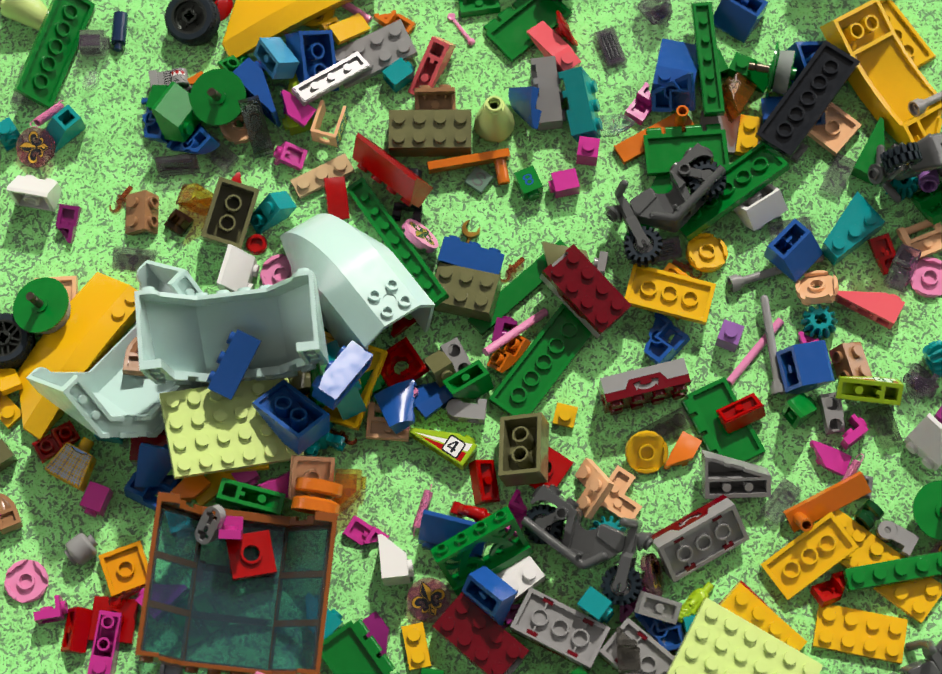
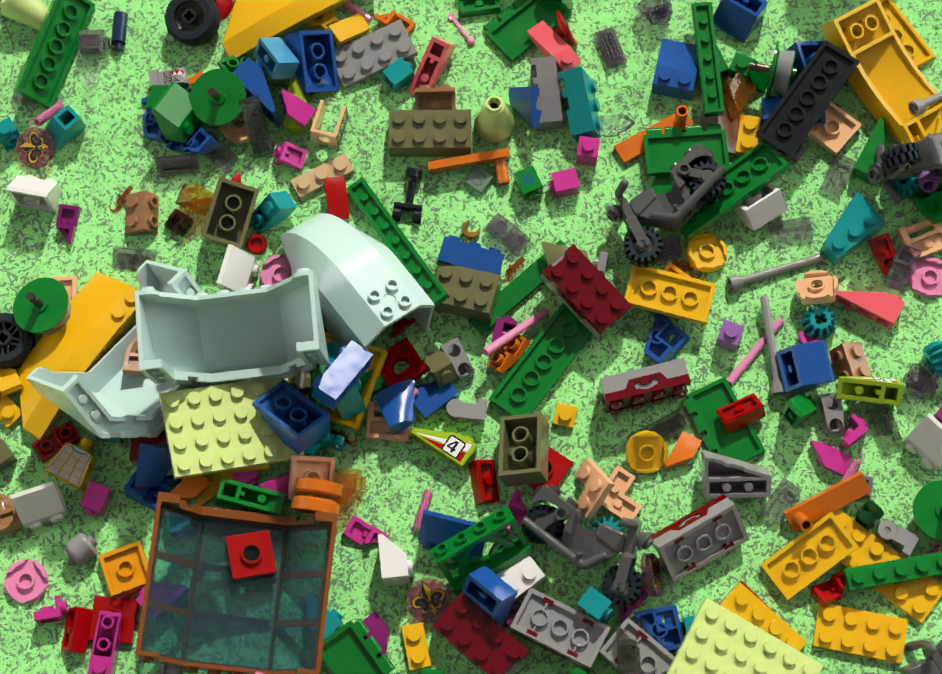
light grey beam [195,505,226,544] -> none
blue brick [206,329,261,400] -> none
dark pink bracket [218,516,244,539] -> none
tile [292,52,370,106] -> none
red slope [352,133,433,208] -> none
bright pink tile [401,219,439,253] -> none
green slope [442,360,494,399] -> none
red piece [449,501,491,522] -> none
dark pink slope [624,82,652,125] -> none
light grey plate [634,591,682,625] -> none
blue slope [651,72,696,112] -> none
lime piece [677,582,714,623] -> none
blue slope [764,218,823,283] -> none
none -> white slope [10,481,69,530]
none -> slope [484,213,531,255]

